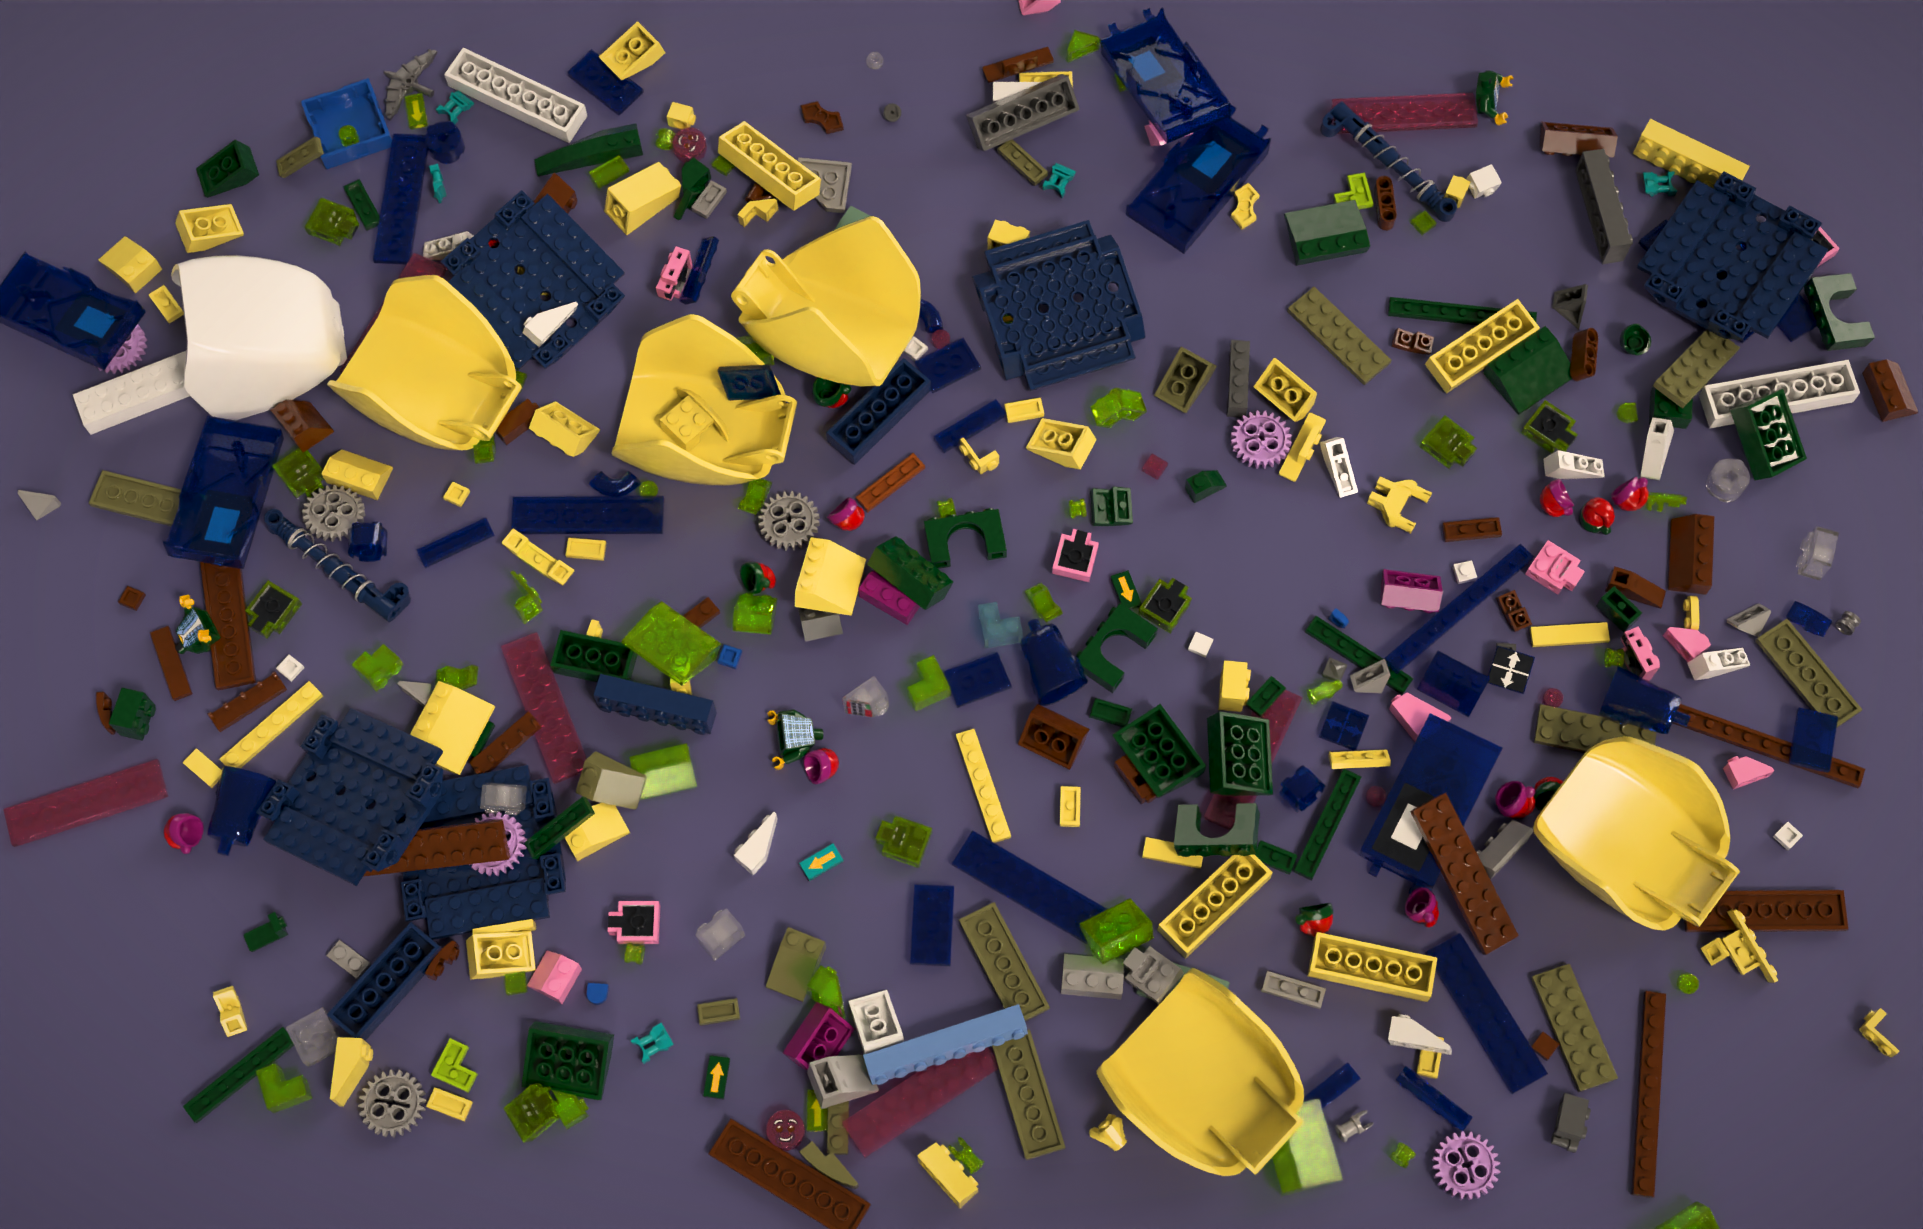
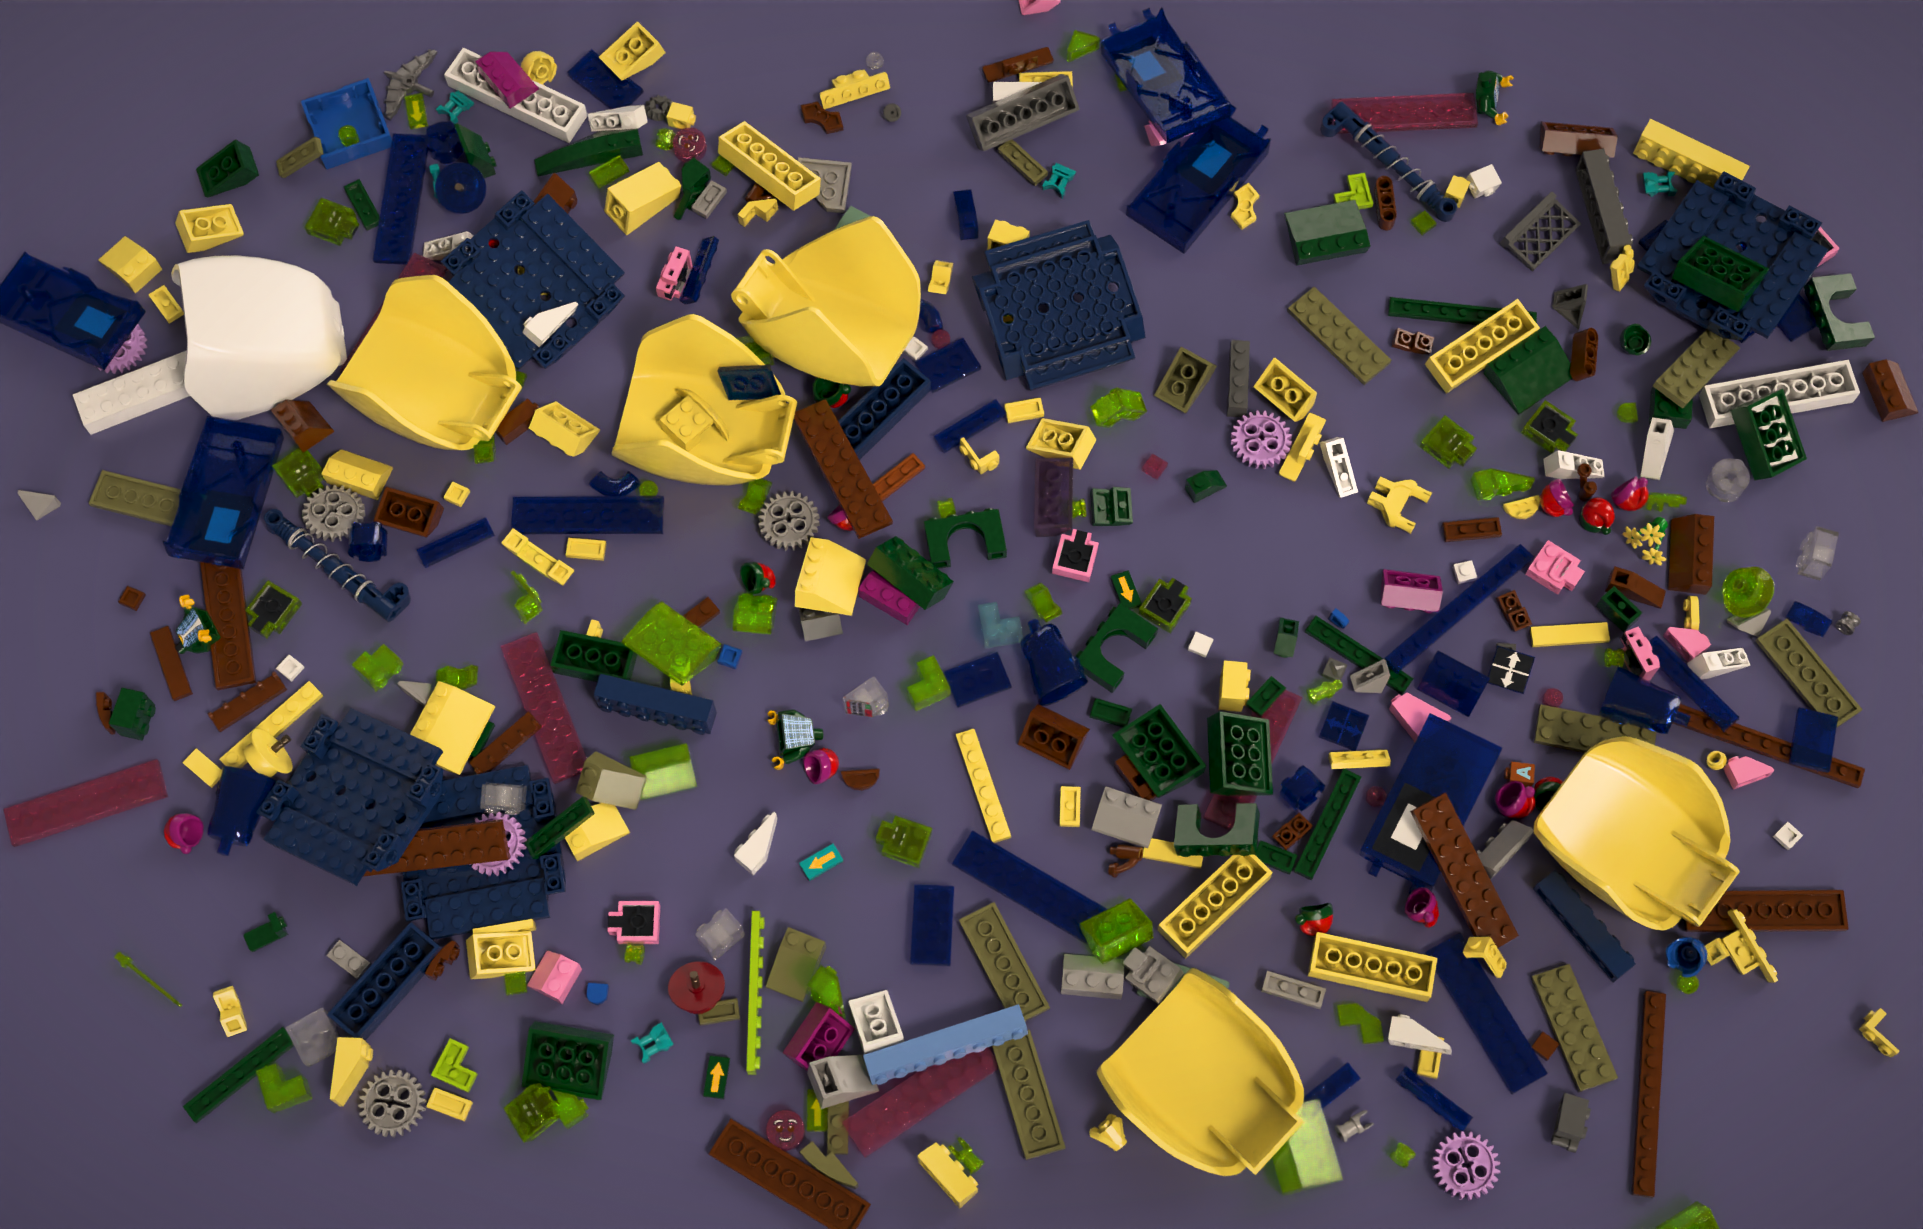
none -> clear neon green sword [114,952,182,1007]
none -> light yellow piece [244,729,293,778]
none -> reddish brown slope [373,487,444,538]
none -> clear blue piece [435,162,487,214]
none -> dark green slope [454,123,497,181]
none -> magenta slope [475,52,539,109]
none -> light yellow cylinder [521,51,557,86]
none -> white slope [588,105,648,131]
none -> dark grey gear [645,95,672,121]
none -> dark red piece [668,961,725,1014]
none -> lime plate [747,911,765,1075]
none -> reddish brown plate [794,399,893,539]
none -> light yellow bracket [819,69,890,109]
none -> reddish brown plate [841,769,880,791]
none -> light yellow slope [928,260,953,294]
none -> clear blue slope [953,189,978,240]
none -> clear purple slope [1034,458,1073,537]
none -> light grey slope [1092,786,1162,849]
none -> reddish brown plant [1108,844,1143,878]
none -> reddish brown slope [1272,812,1313,851]
none -> dark green slope [1274,618,1299,658]
none -> clear neon green tile [1337,1003,1384,1045]
none -> light yellow bracket [1463,937,1507,978]
none -> clear neon green slope [1471,468,1535,500]
none -> dark grey fence [1499,192,1581,272]
none -> light yellow tile [1502,495,1540,519]
none -> dark orange brick [1504,761,1535,787]
none -> dark blue brick [1533,870,1636,983]
none -> reddish brown plant [1577,464,1597,502]
none -> light yellow plate [1610,245,1635,292]
none -> light yellow plant [1622,517,1668,566]
none -> clear blue plate [1649,635,1739,732]
none -> blue helmet [1665,937,1708,977]
none -> dark green slope [1672,236,1769,312]
none -> light yellow plate [1707,751,1727,770]
none -> clear neon green piece [1722,567,1774,618]

